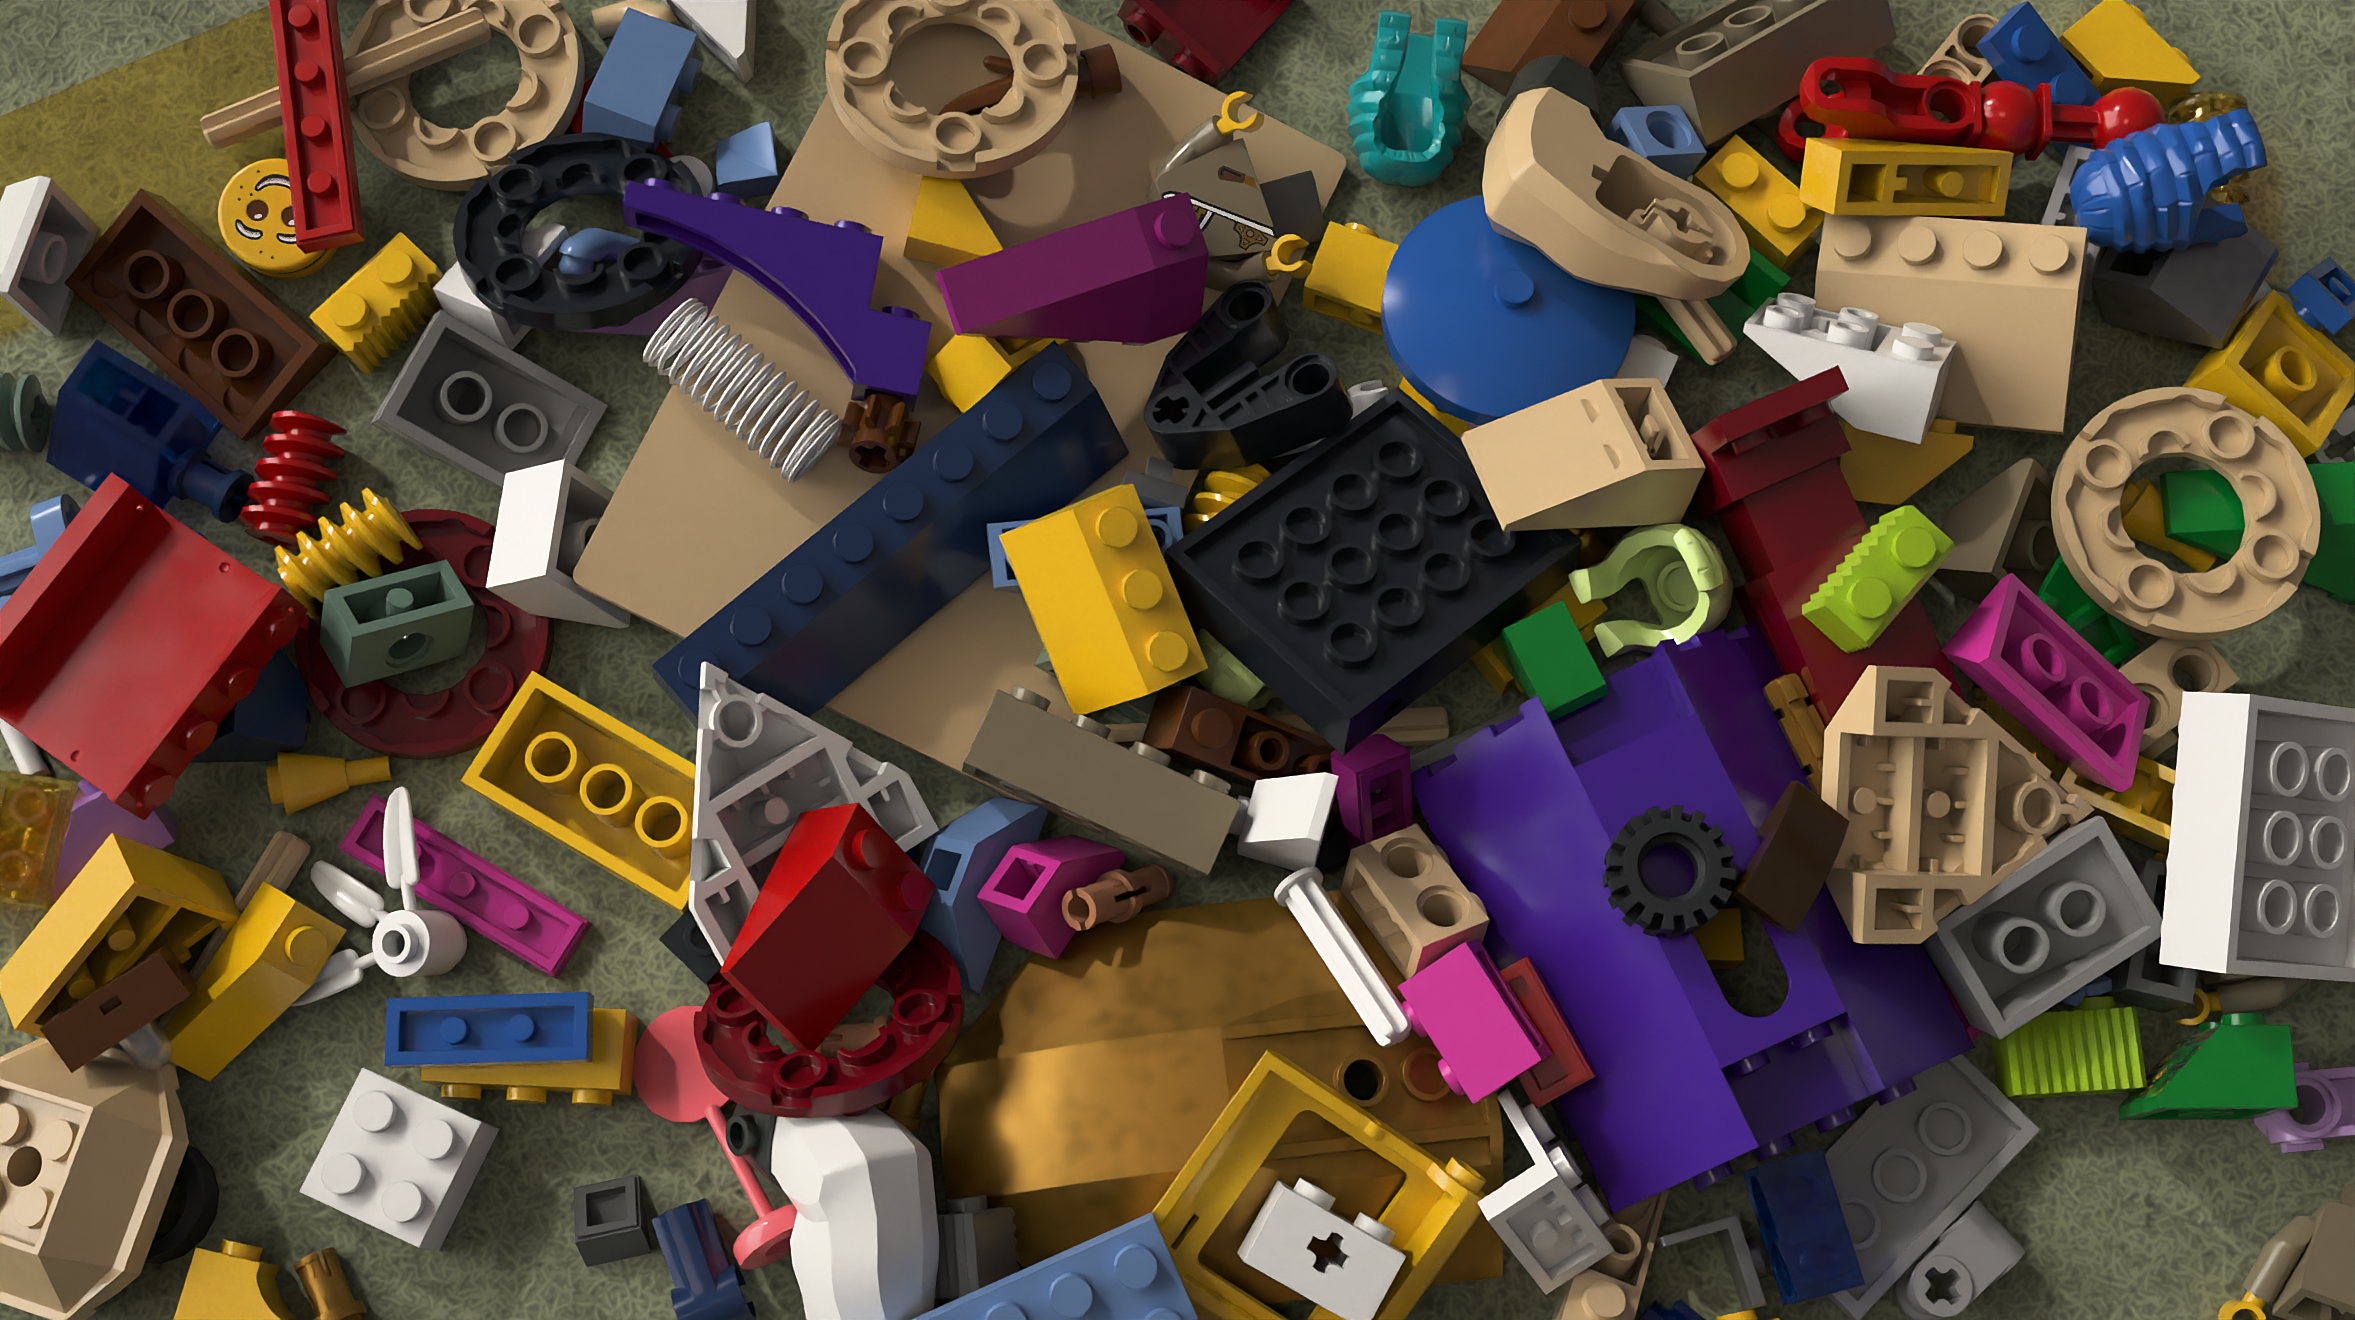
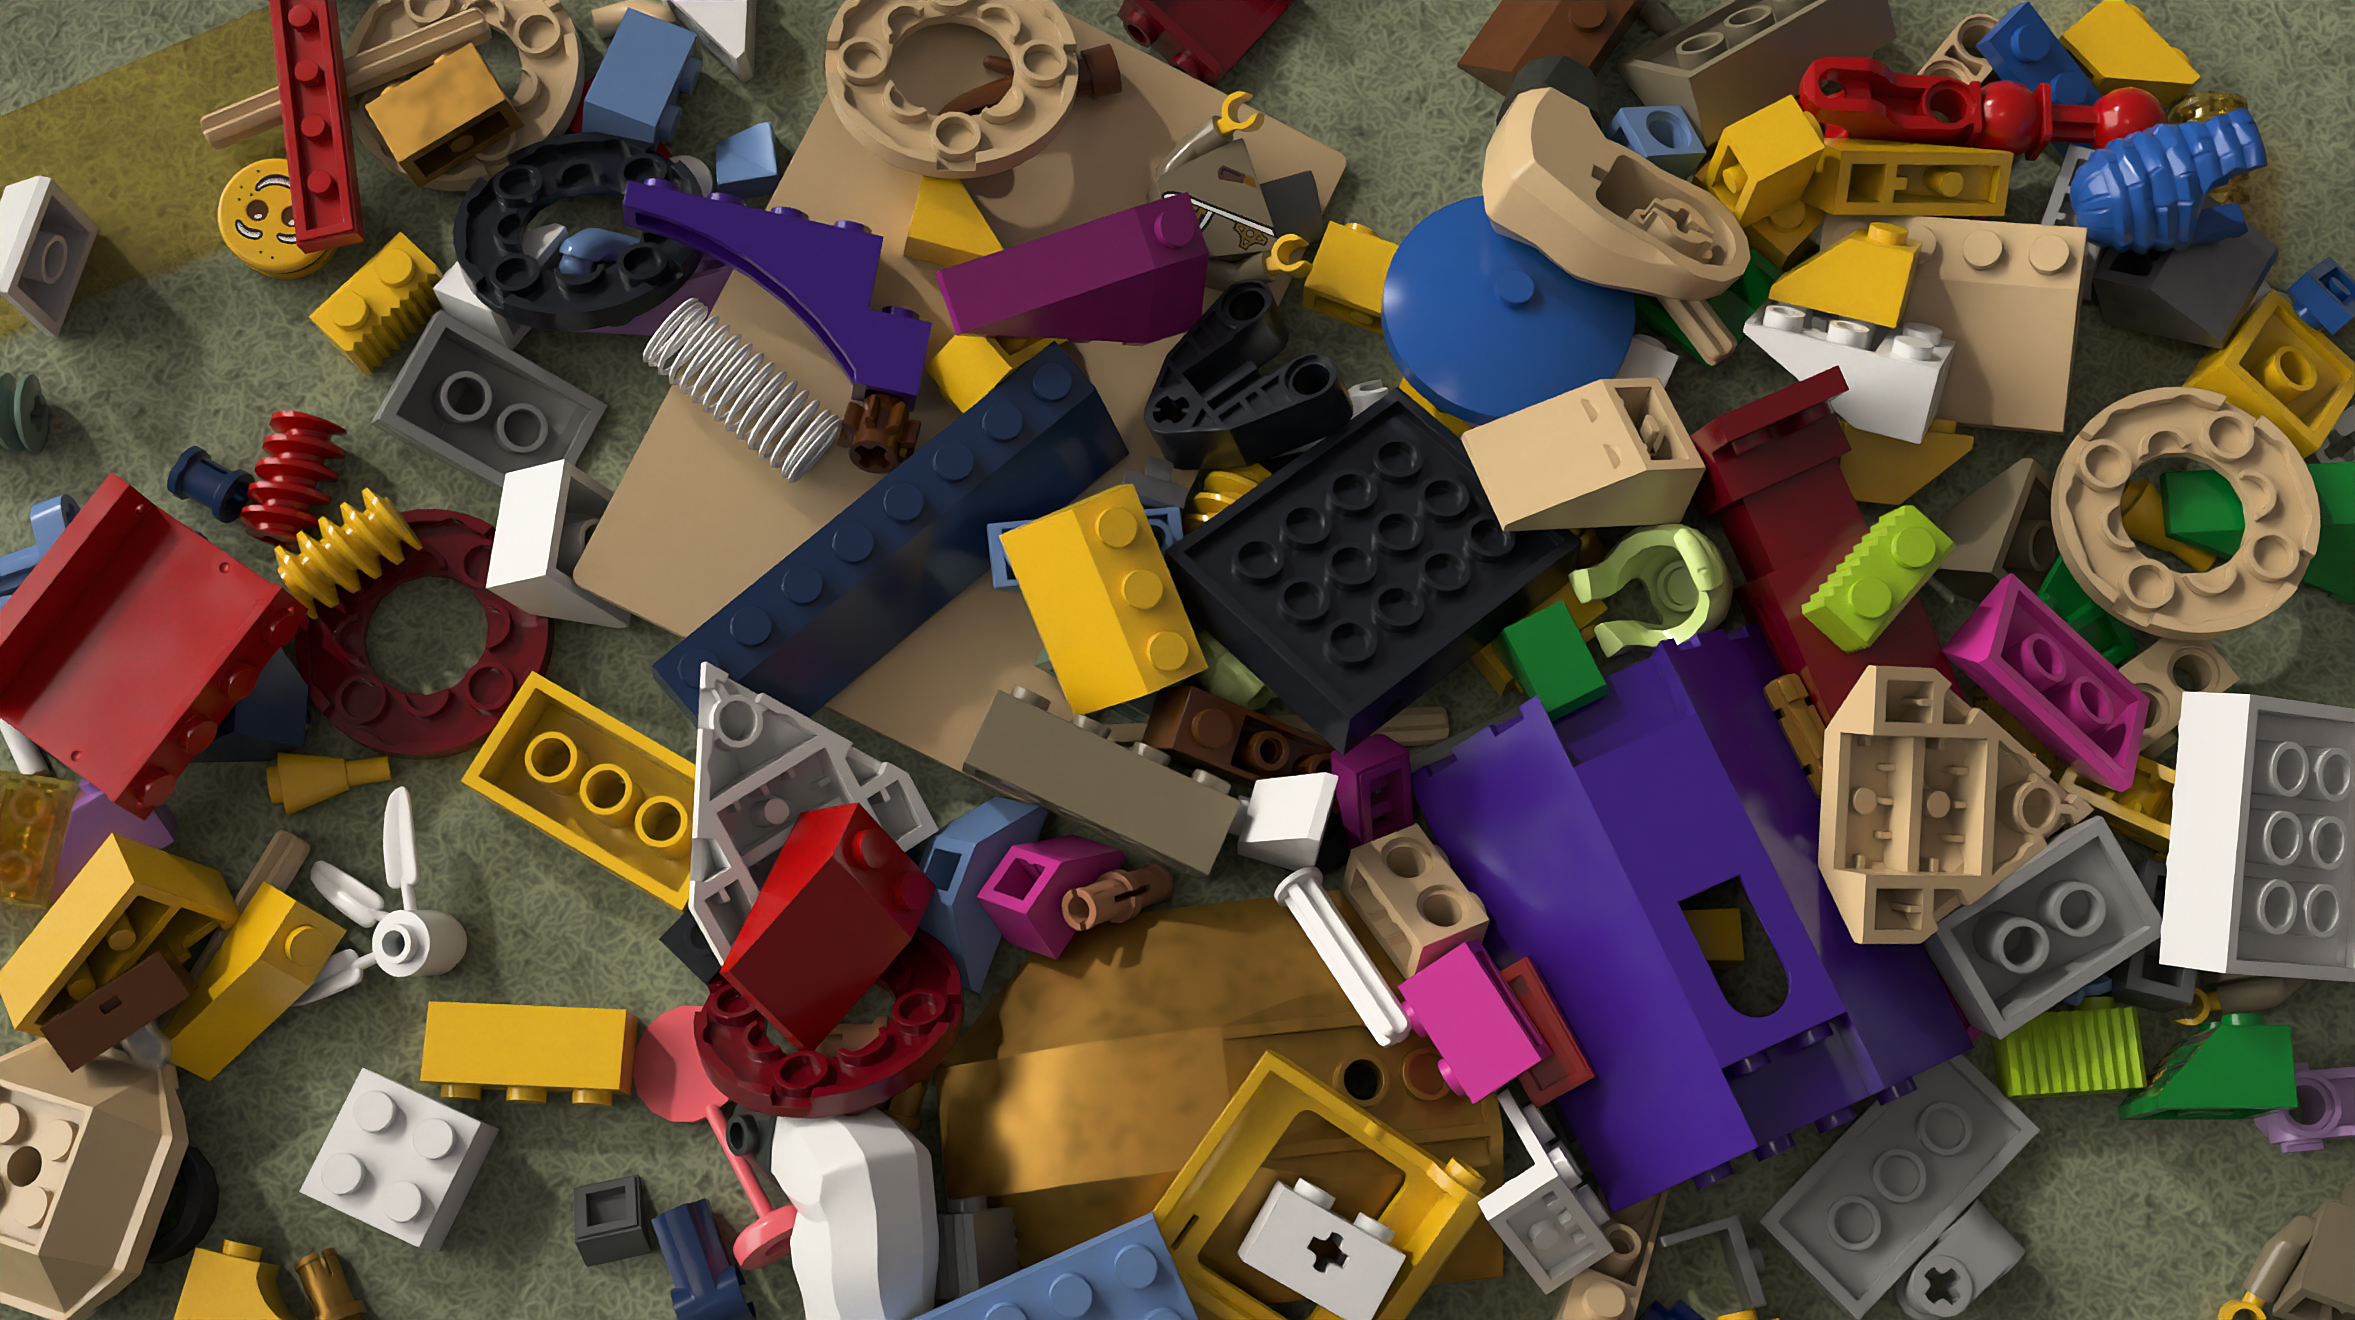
clear blue slope [46,339,224,510] -> none
reddish brown slope [64,188,339,441] -> none
sand green brick [319,559,474,688] -> none
dark pink tile [338,794,592,979] -> none
blue plate [384,992,594,1069] -> none
teal hair [1346,10,1473,188] -> none
black tyre [1602,805,1736,938] -> none
dark brown slope [1730,780,1850,934] -> none
clear blue brick [1742,1149,1865,1305] -> none
none -> pearl gold brick [365,42,524,188]
none -> yellow brick [1703,94,1825,229]
none -> yellow slope [1768,222,1923,328]

